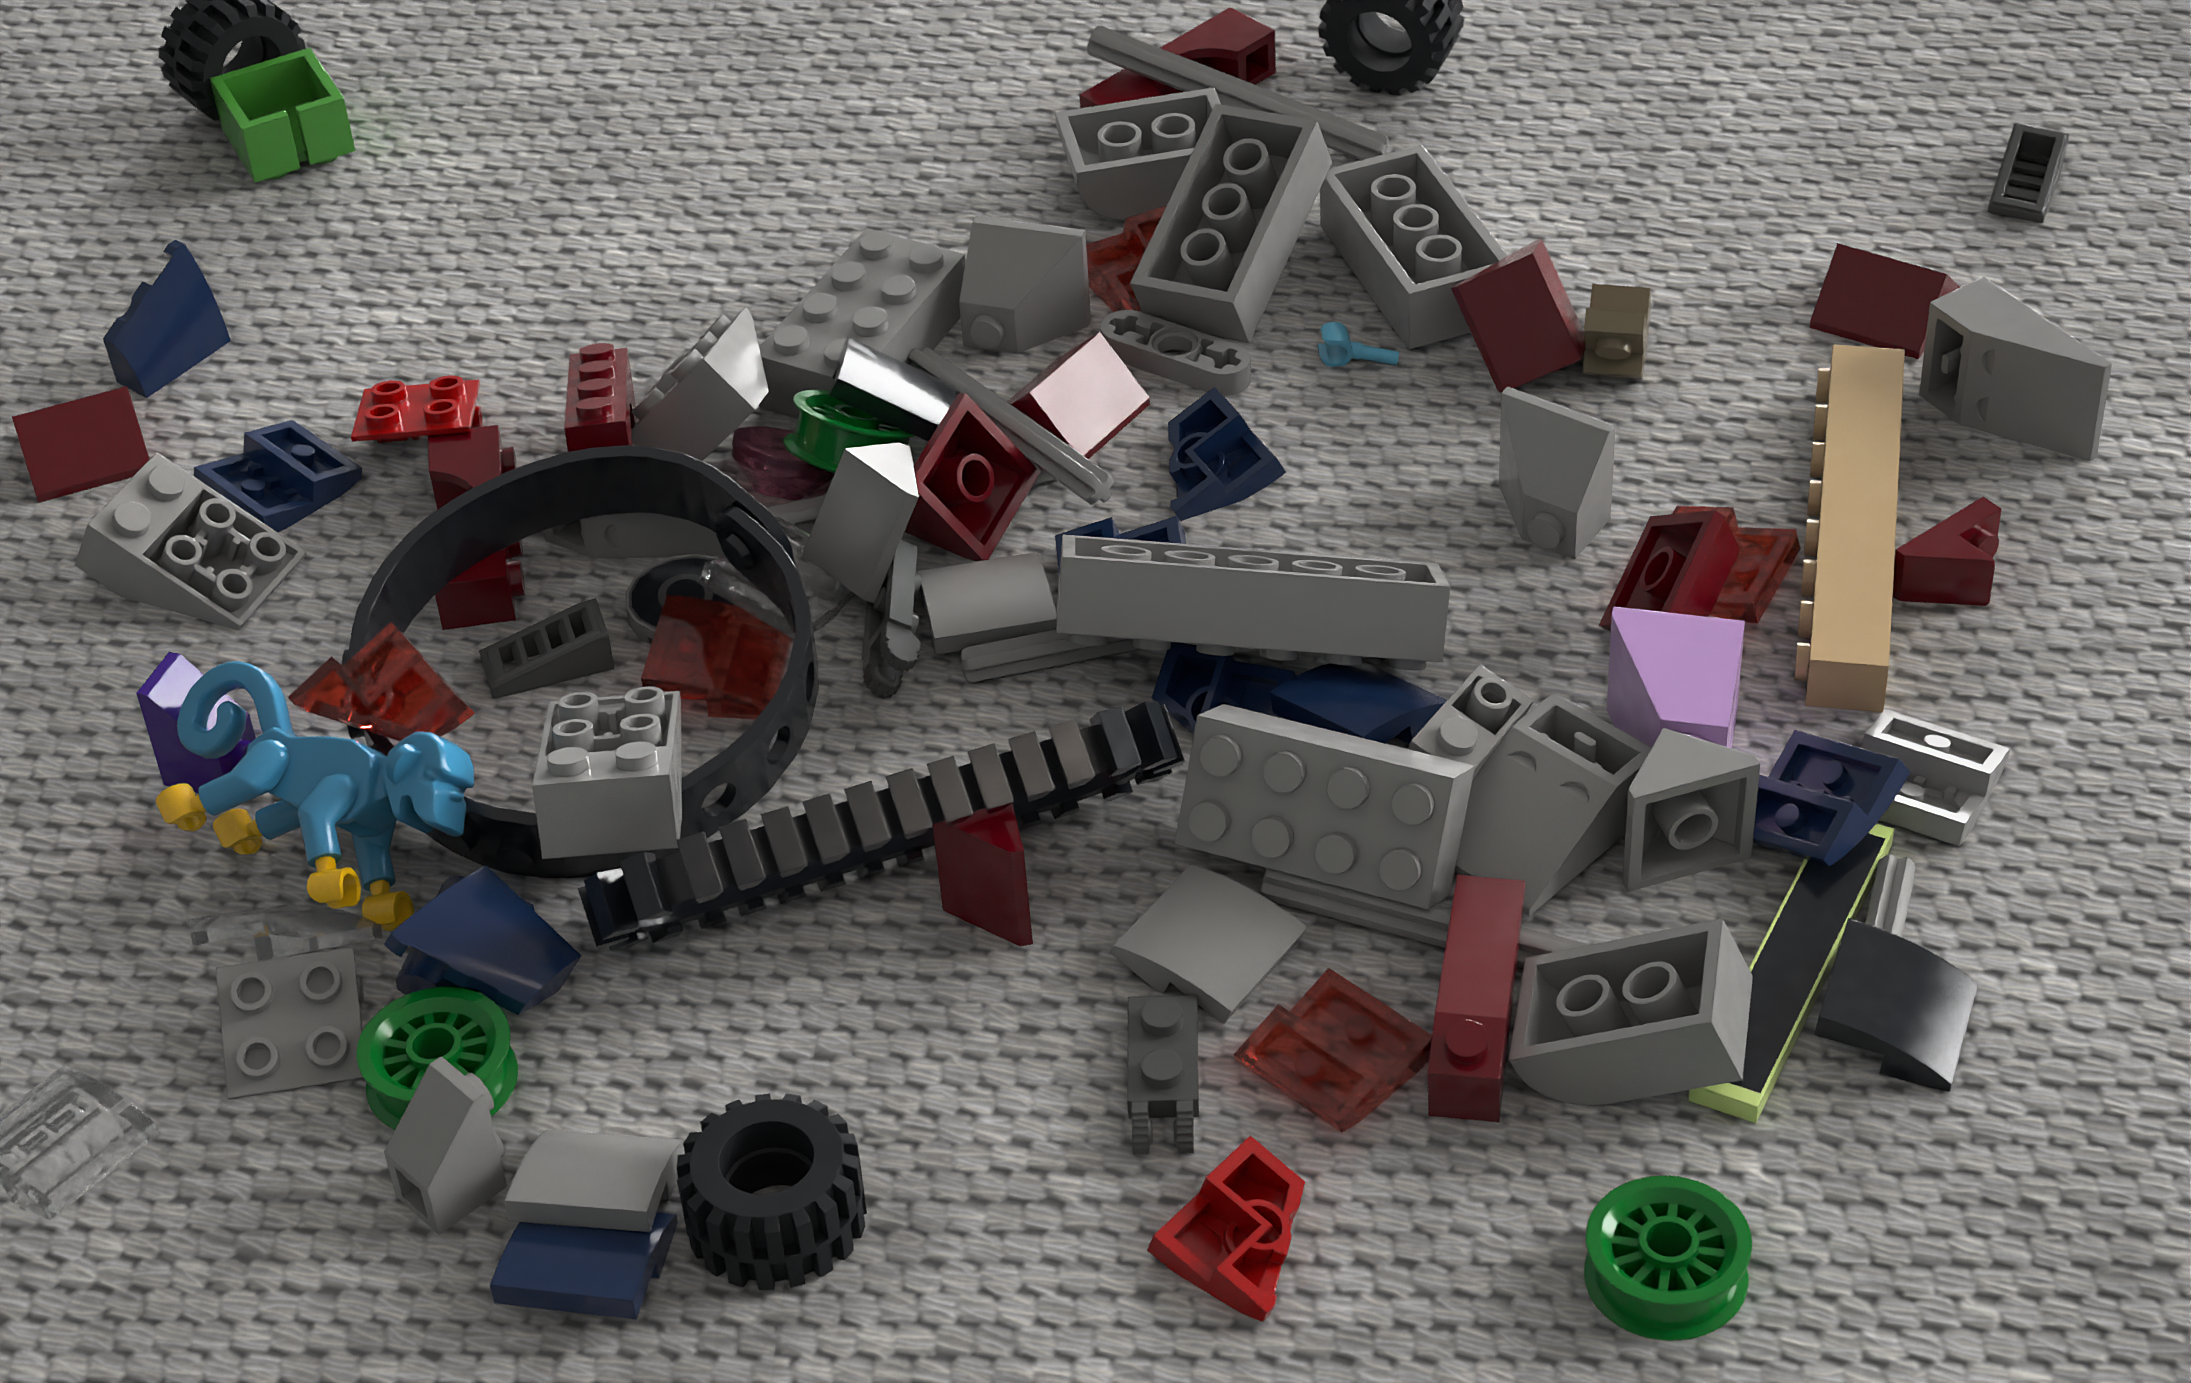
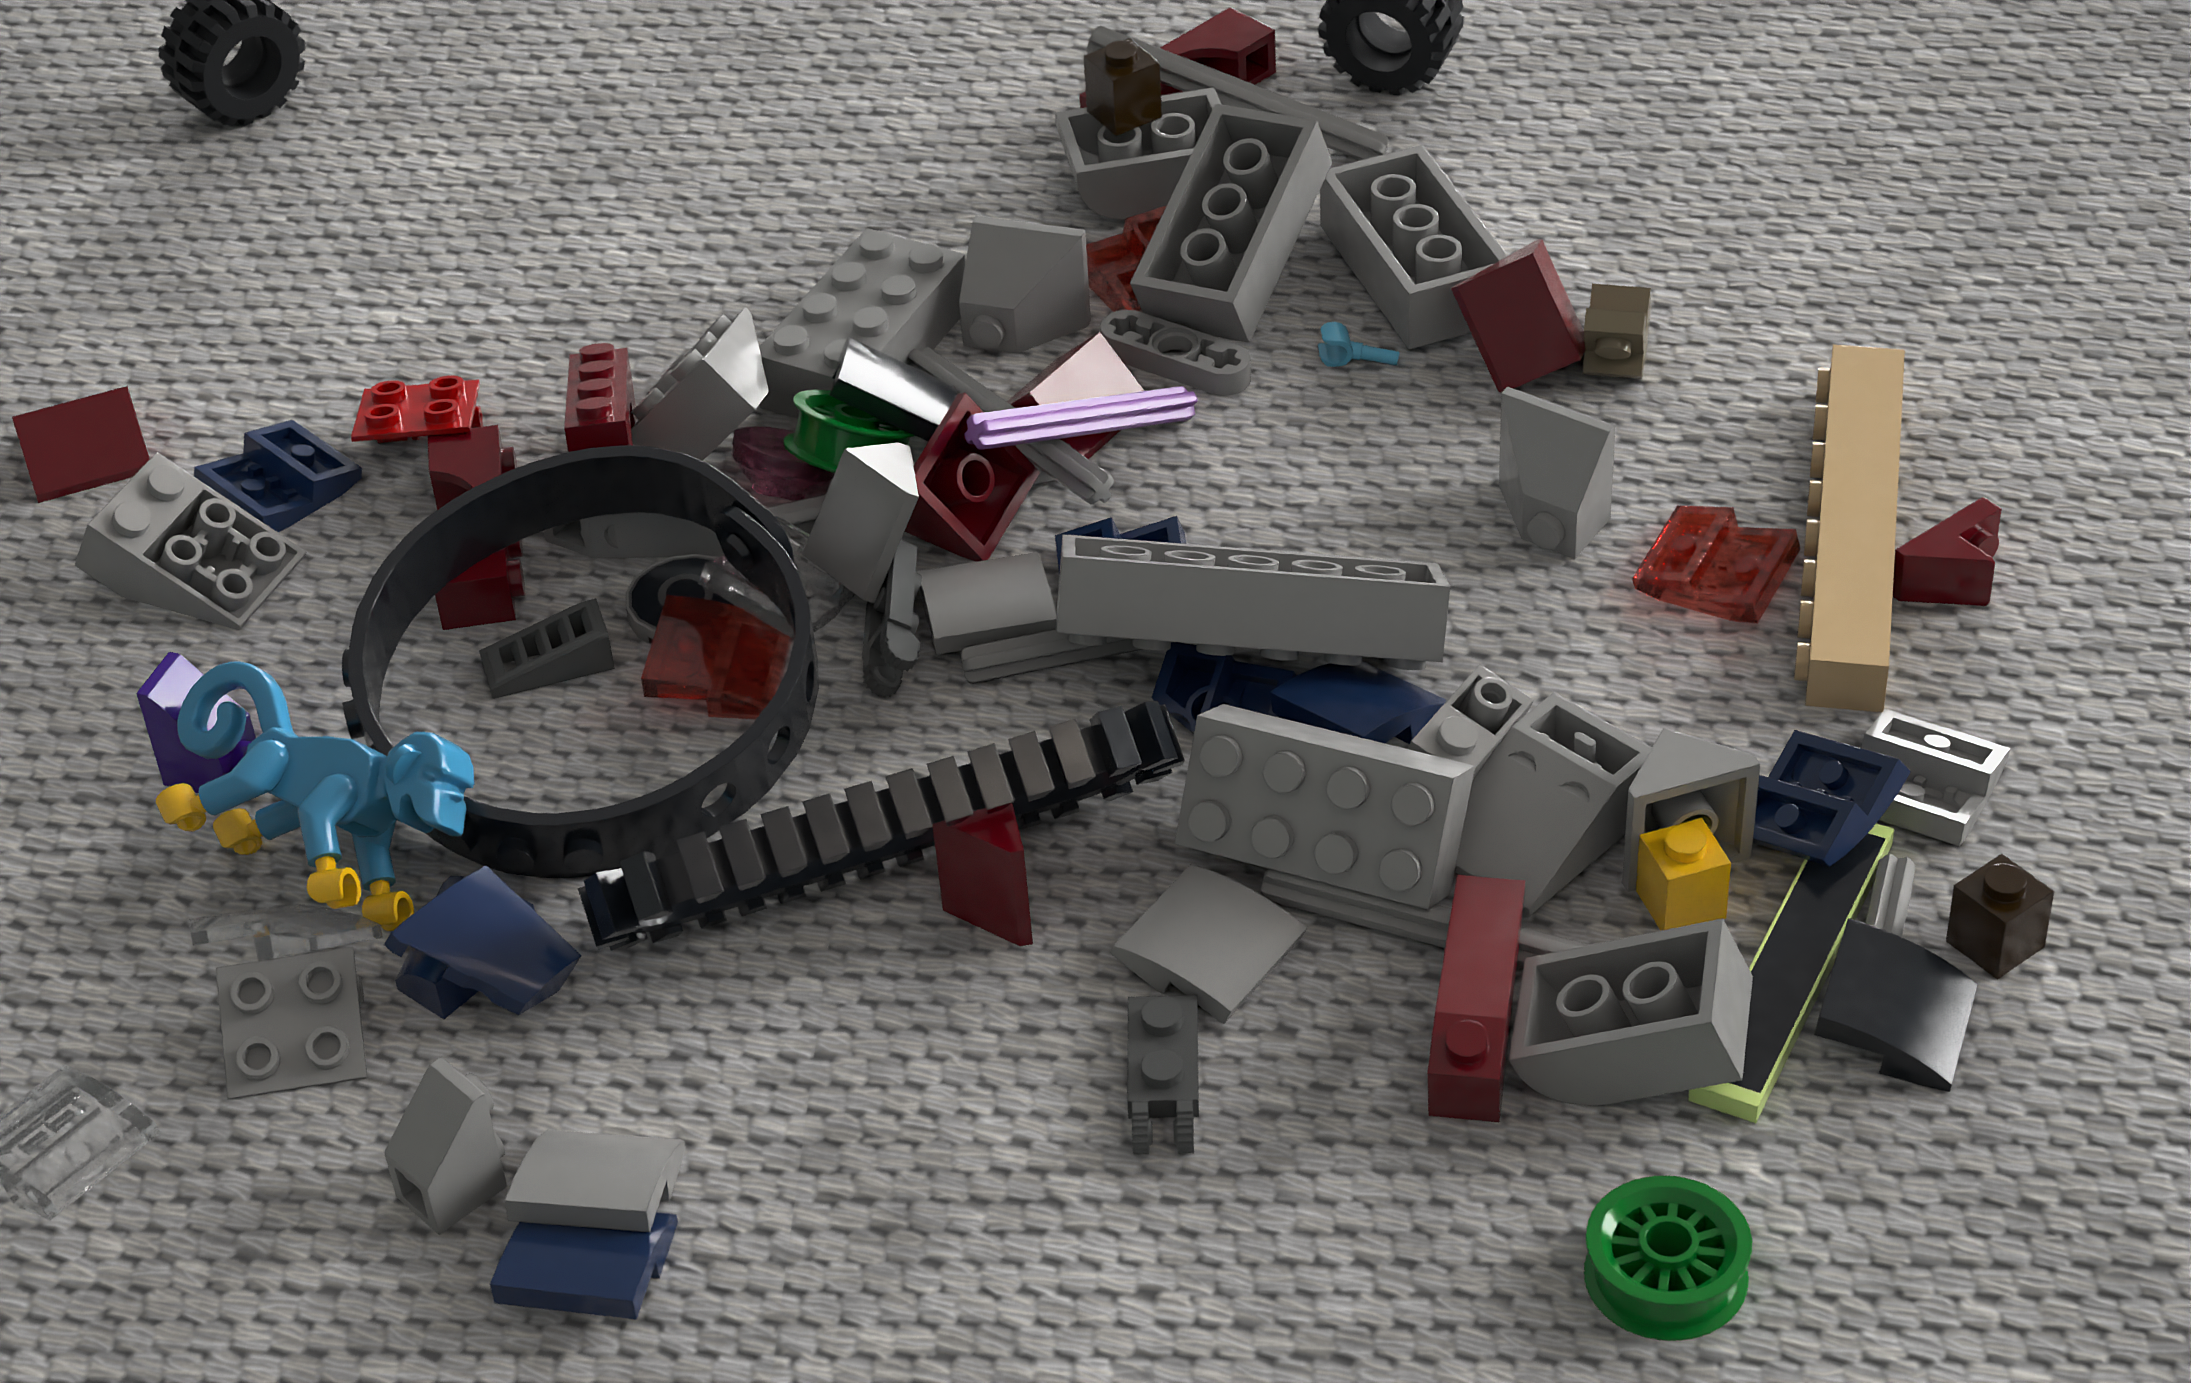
dark blue slope [103,240,231,398] -> none
bright green piece [210,48,356,183] -> none
clear red slope [288,622,475,741] -> none
green wheel [356,987,518,1130] -> none
light grey slope [532,687,682,859] -> none
black tyre [676,1093,867,1290] -> none
red slope [1147,1135,1305,1322] -> none
dark blue slope [1168,387,1286,521] -> none
clear red slope [1234,968,1432,1133] -> none
dark red slope [1599,510,1740,631] -> none
lavender slope [1607,607,1745,748] -> none
dark red slope [1810,243,1960,360] -> none
light grey slope [1919,276,2112,461] -> none
dark grey slope [1988,123,2069,223] -> none
none -> axle [964,386,1198,450]
none -> dark brown brick [1083,38,1162,136]
none -> yellow brick [1636,818,1731,931]
none -> dark brown brick [1946,853,2054,980]

